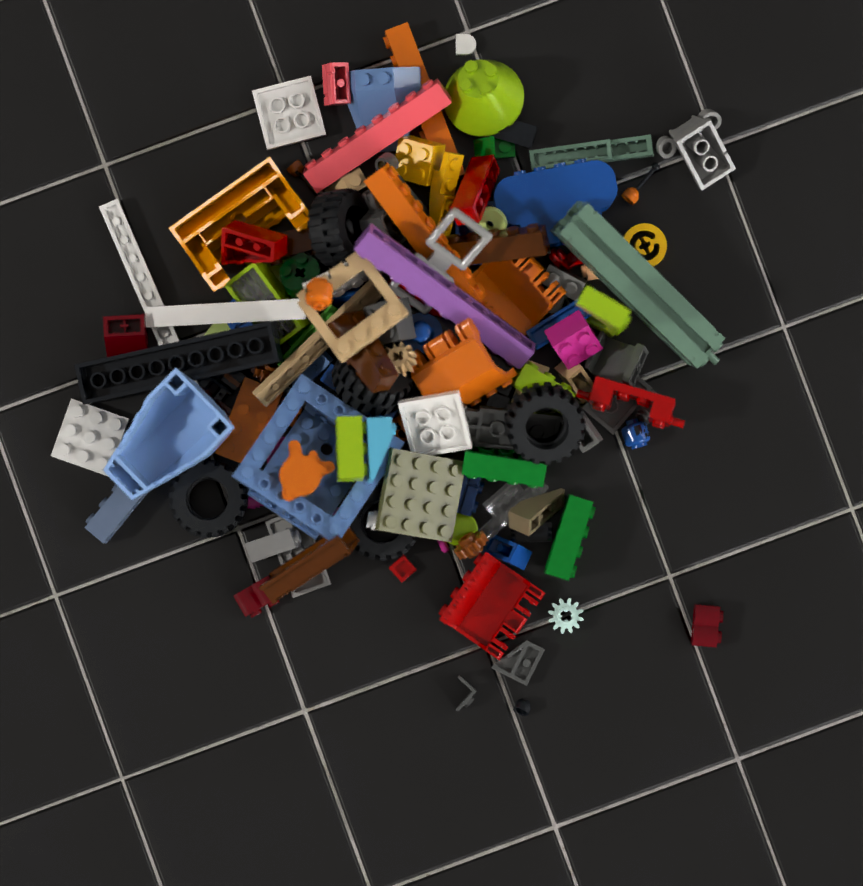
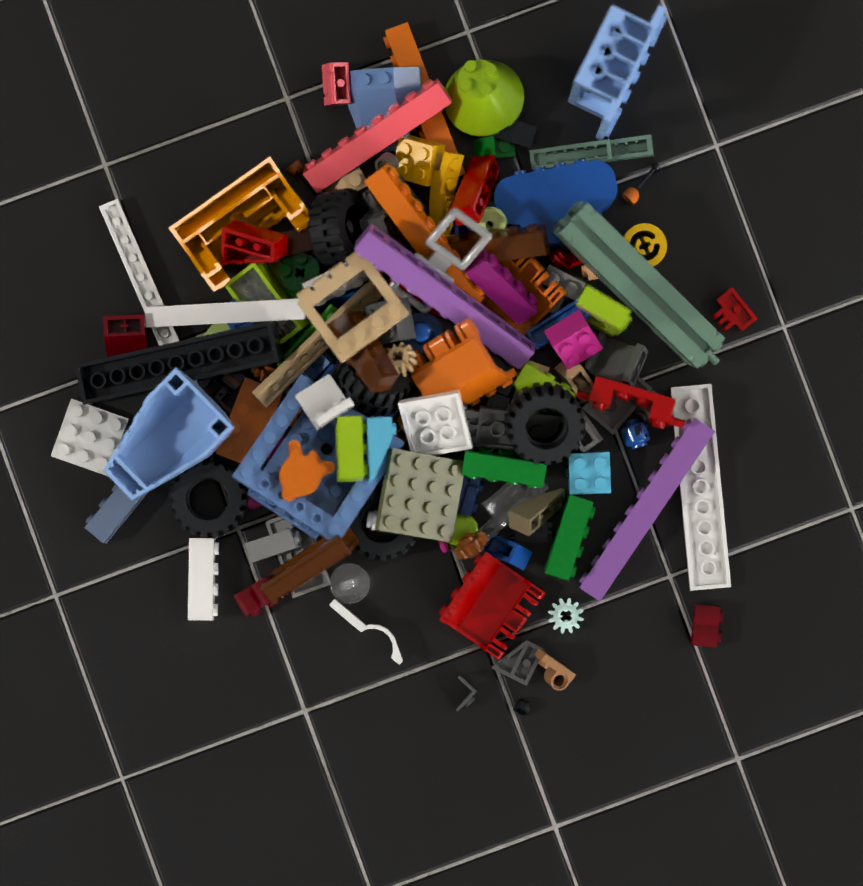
white plate [252,76,326,151] -> none
orange head [305,277,333,310] -> none
red tile [389,554,417,583] -> none
white tile [456,34,476,55] -> none
light grey piece [656,109,736,190] -> none
none -> white brick [188,538,219,621]
none -> white bracket [295,374,354,431]
none -> white piece [329,599,403,665]
none -> clear tile [330,563,370,604]
none -> magenta brick [465,249,538,325]
none -> medium nougat plate [534,648,576,691]
none -> medium azure brick [566,450,611,495]
none -> light blue plate [568,5,668,140]
none -> medium lavender brick [579,417,715,601]
none -> white plate [670,384,731,591]
none -> red hinge [712,287,758,332]

